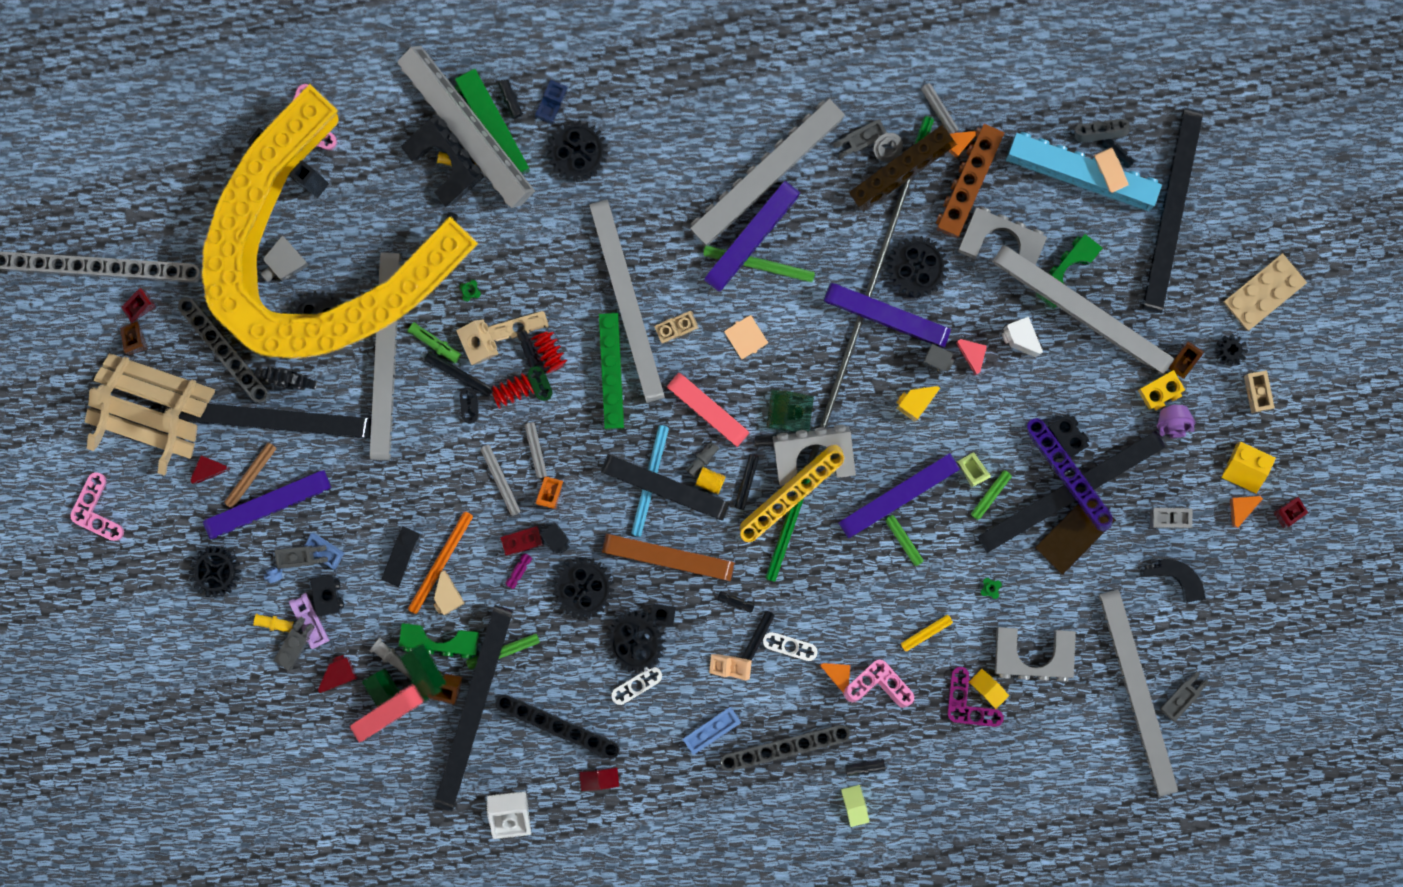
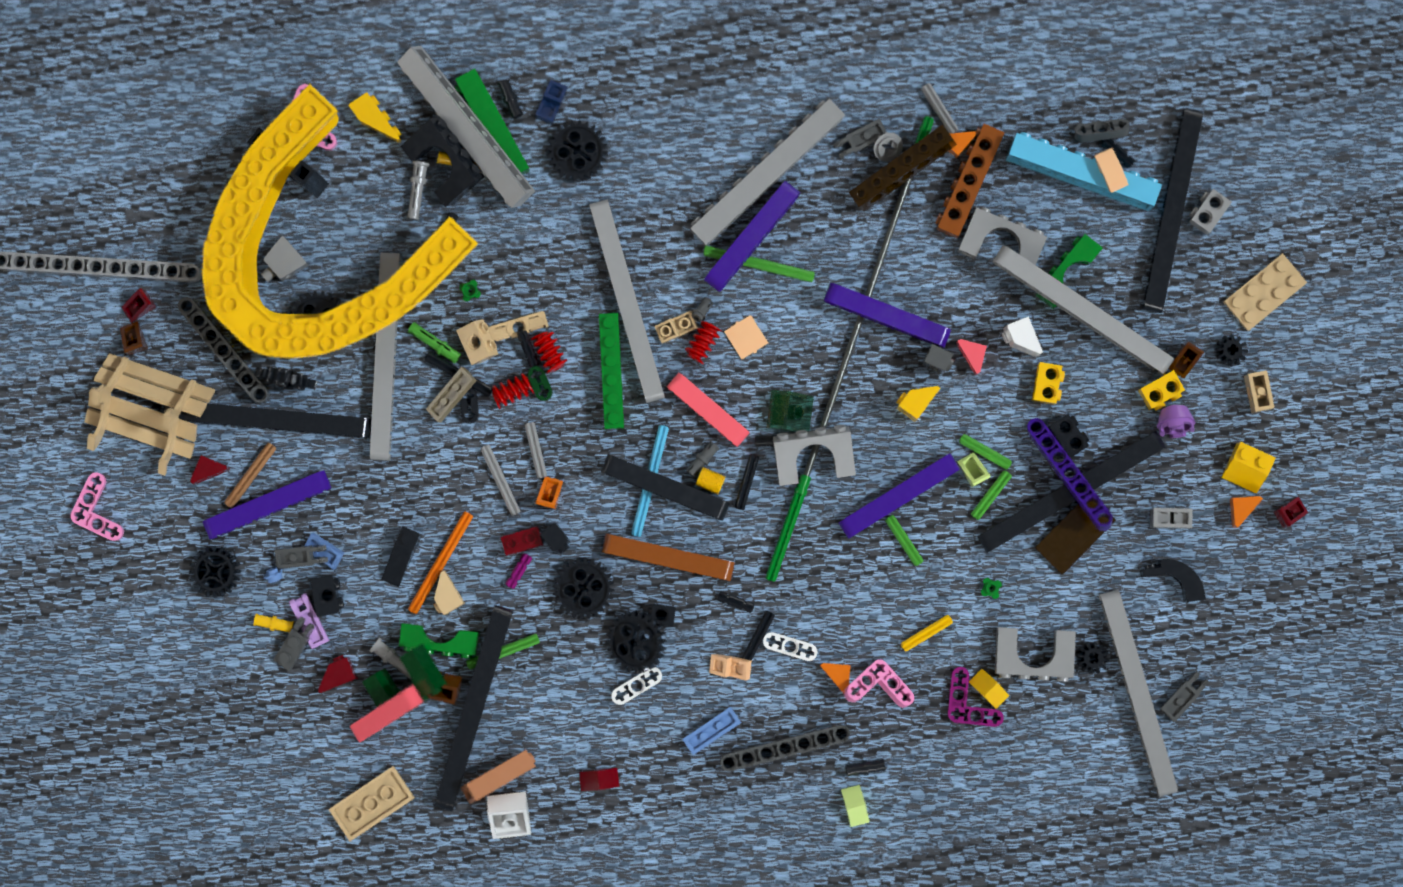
black beam [496,694,620,759] -> none
yellow beam [739,445,844,542] -> none
black gear [887,236,949,298] -> none
none -> tan plate [329,766,415,841]
none -> yellow slope [349,92,402,143]
none -> light grey pin [407,161,429,220]
none -> dark tan plate [426,367,477,423]
none -> nougat slope [460,750,536,804]
none -> red piece [685,321,722,365]
none -> dark grey pin [692,297,713,322]
none -> bright green axle [959,434,1012,469]
none -> yellow brick [1032,362,1065,405]
none -> black gear [1076,642,1109,675]
none -> light grey brick [1189,189,1232,235]

